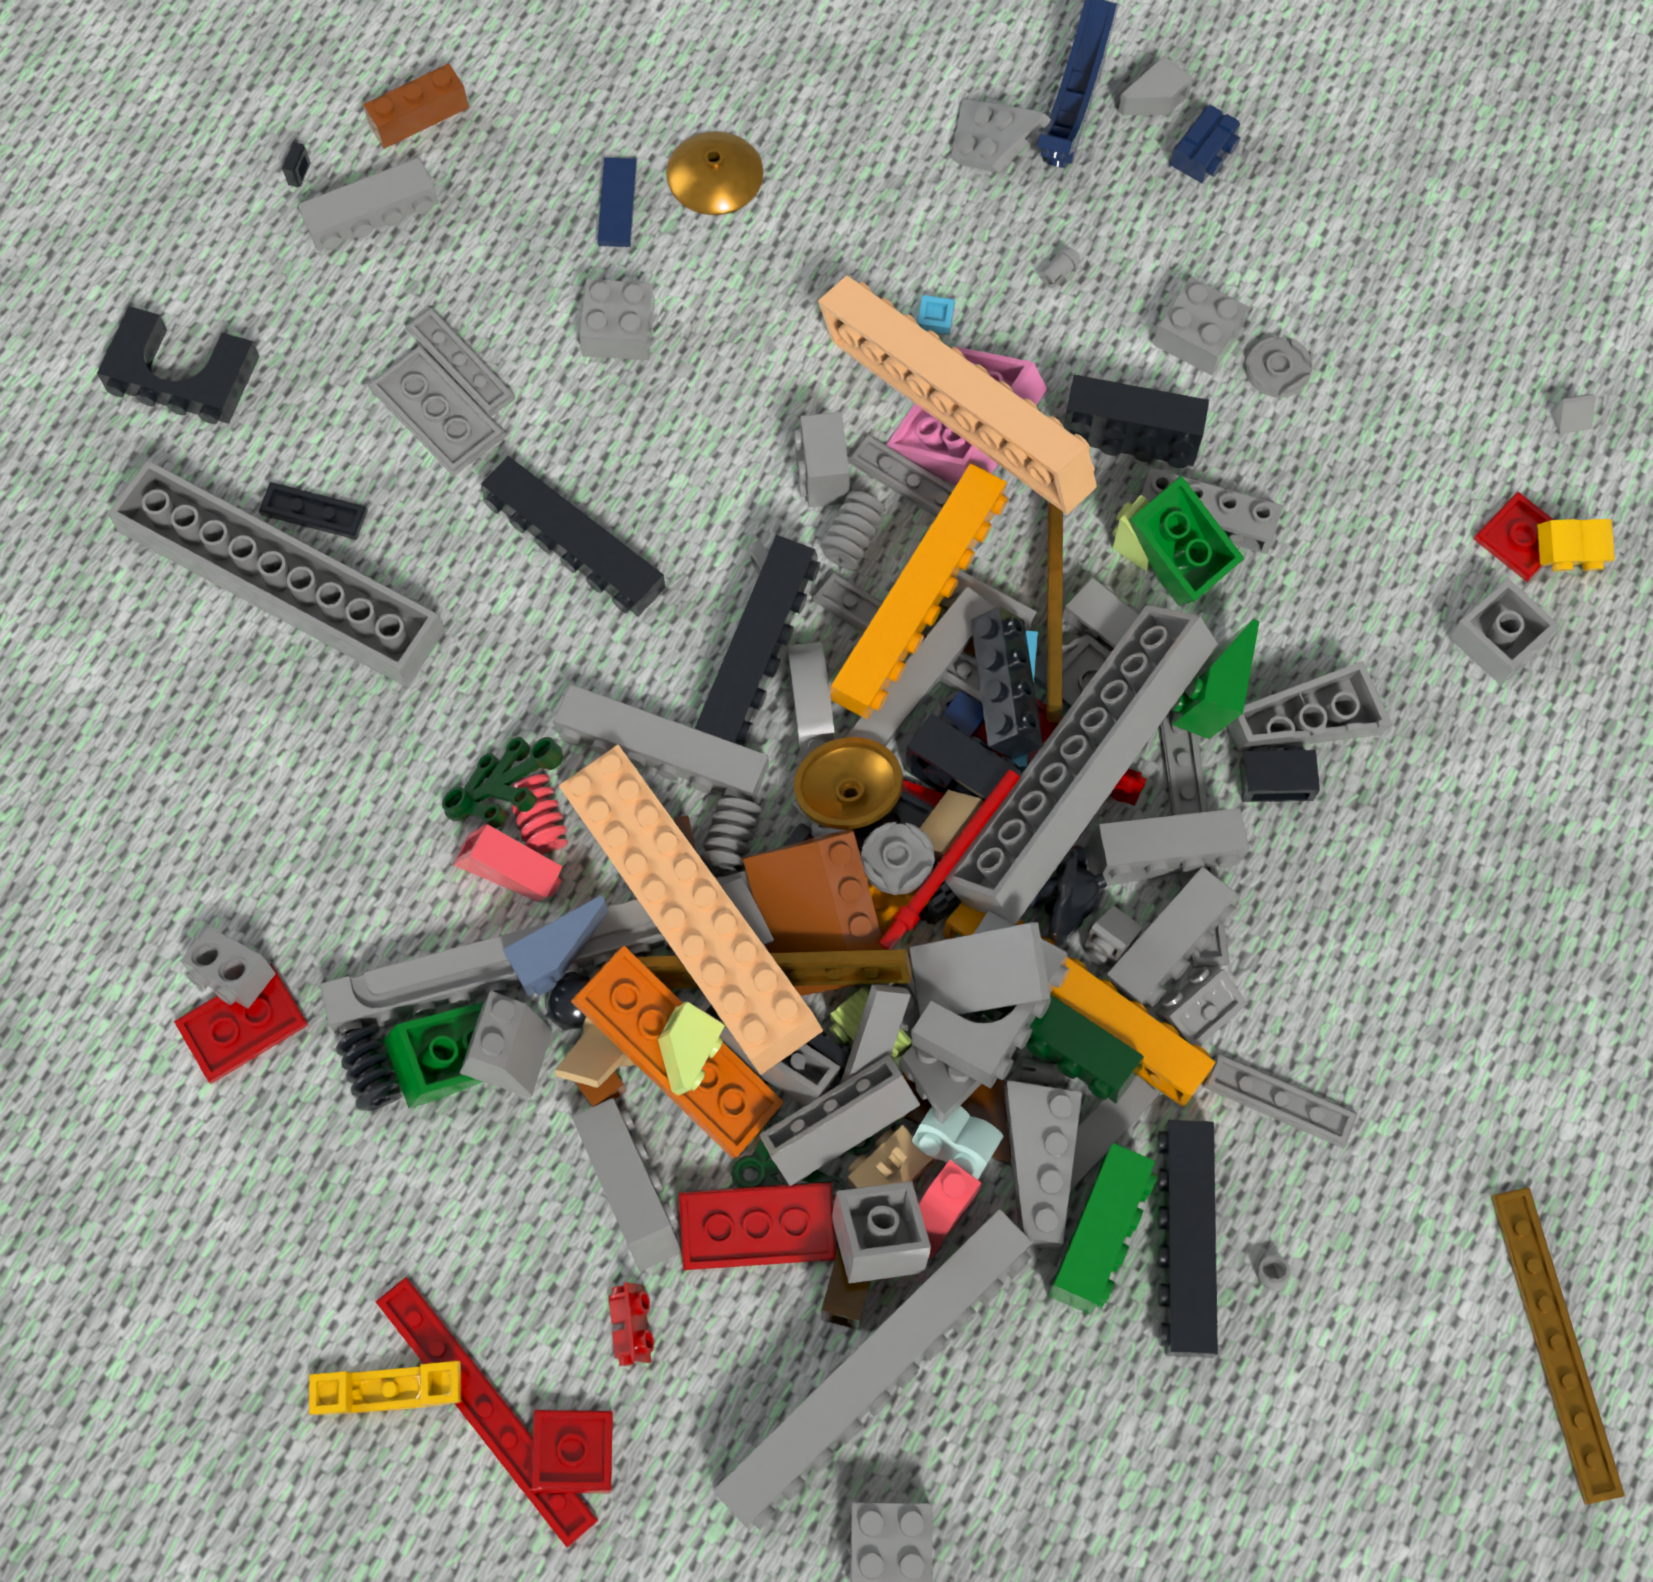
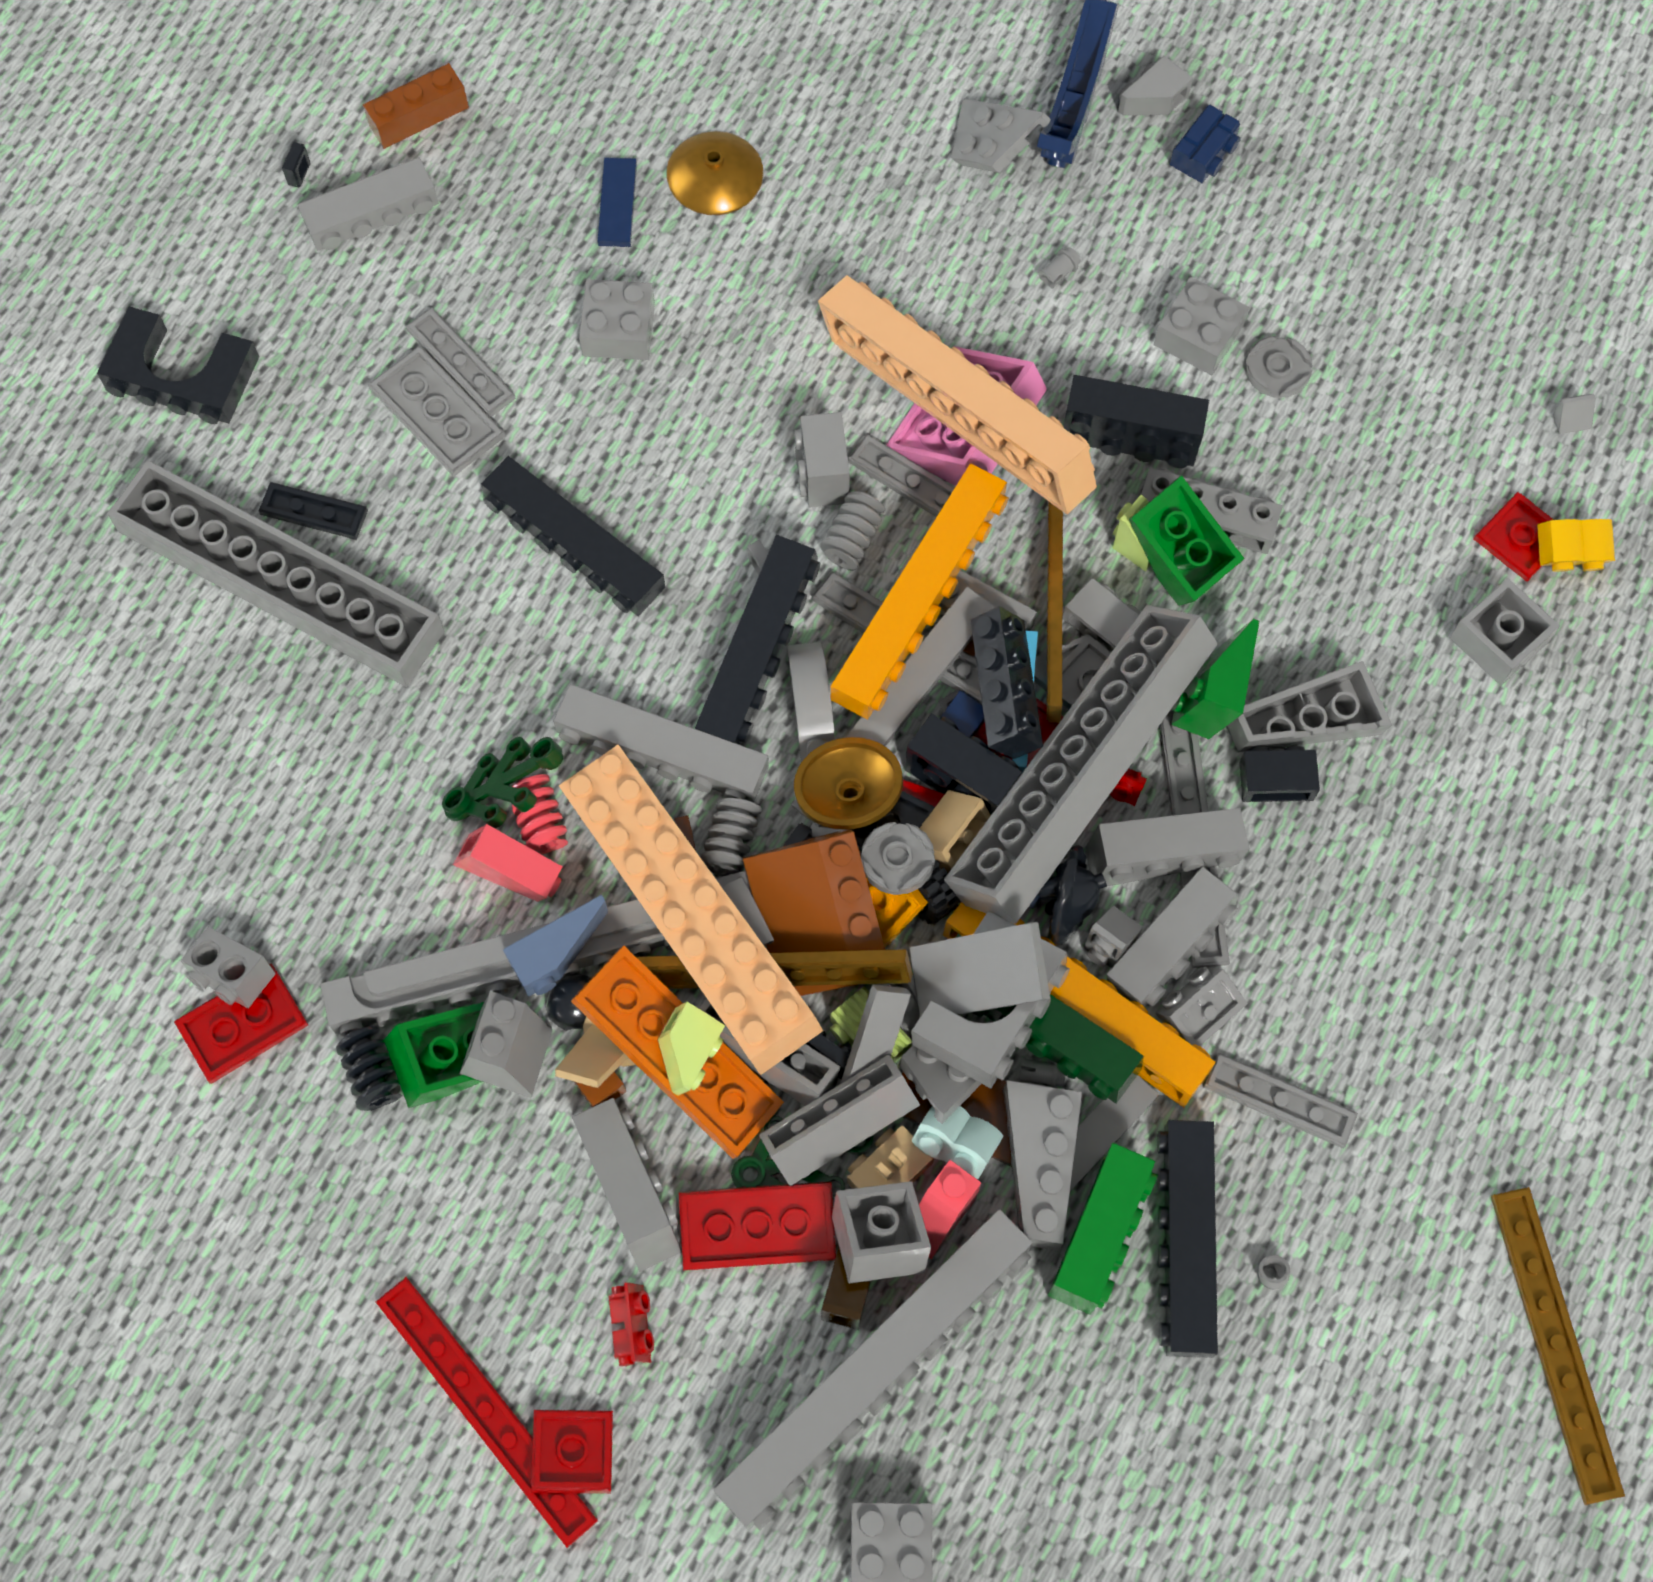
yellow slope [309,1361,461,1415] -> none
red bar [878,770,1020,950] -> none
medium azure plate [917,295,955,335] -> none

